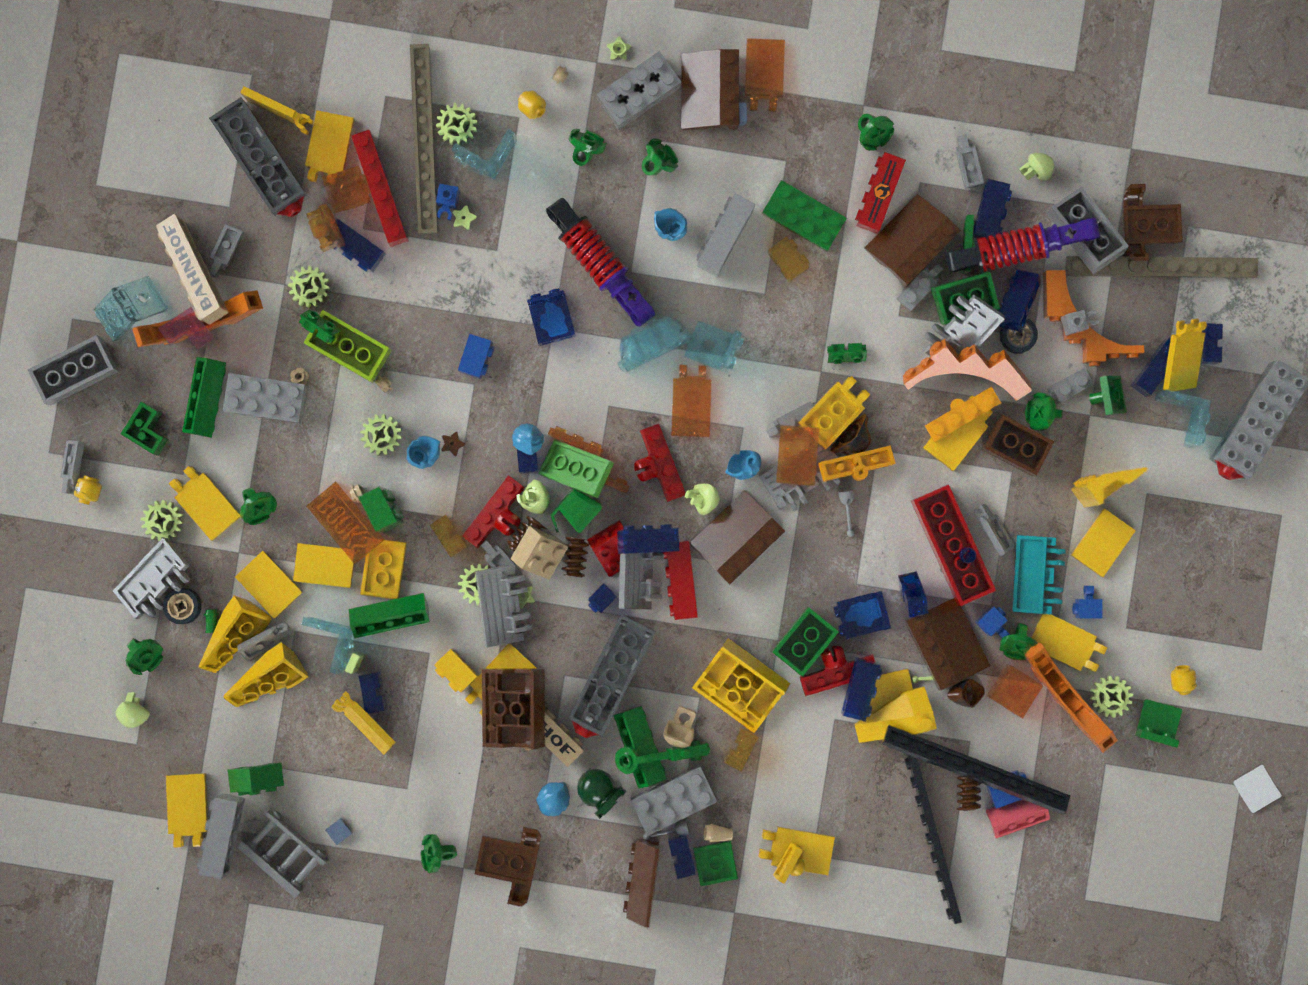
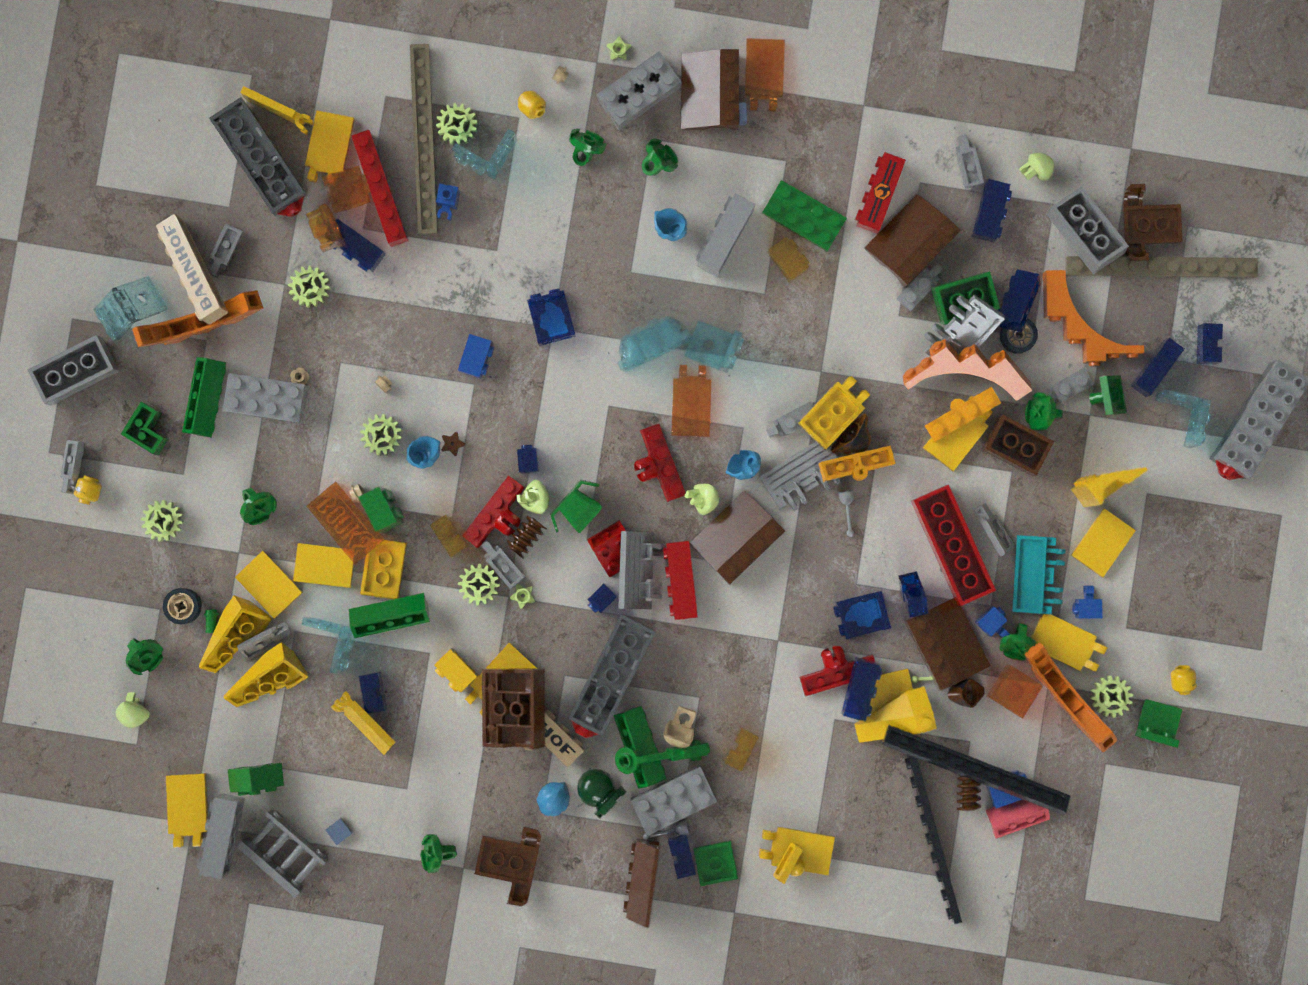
light grey hinge [113,538,190,619] -> none
clear pink plate [158,307,214,350] -> none
yellow tile [168,466,241,541] -> none
green hinge [299,309,341,344] -> none
lime brick [303,310,392,383] -> none
yellowish green tile [345,652,365,674] -> none
yellowish green plate [453,205,477,230] -> none
light grey hinge [475,565,533,648] -> none
tan brick [511,526,568,580] -> none
dark azure hair [512,423,544,455] -> none
bright green tile [538,439,614,498] -> none
piece [546,198,655,327] -> none
clear orange bracket [548,426,630,494] -> none
reddish brown piece [561,537,589,578] -> none
clear blue brick [617,524,680,554] -> none
yellow piece [692,638,791,733] -> none
tan cone [704,823,733,843] -> none
green brick [771,607,839,677] -> none
clear orange plate [776,425,819,486] -> none
green hinge [827,343,867,364] -> none
green tile [858,114,894,151] -> none
piece [945,218,1100,274] -> none
clear blue hinge [959,547,976,563] -> none
green tile [961,214,974,275] -> none
light grey brick [1061,310,1100,336] -> none
yellow tile [1163,318,1207,392] -> none
white sticker [1233,765,1282,813] -> none

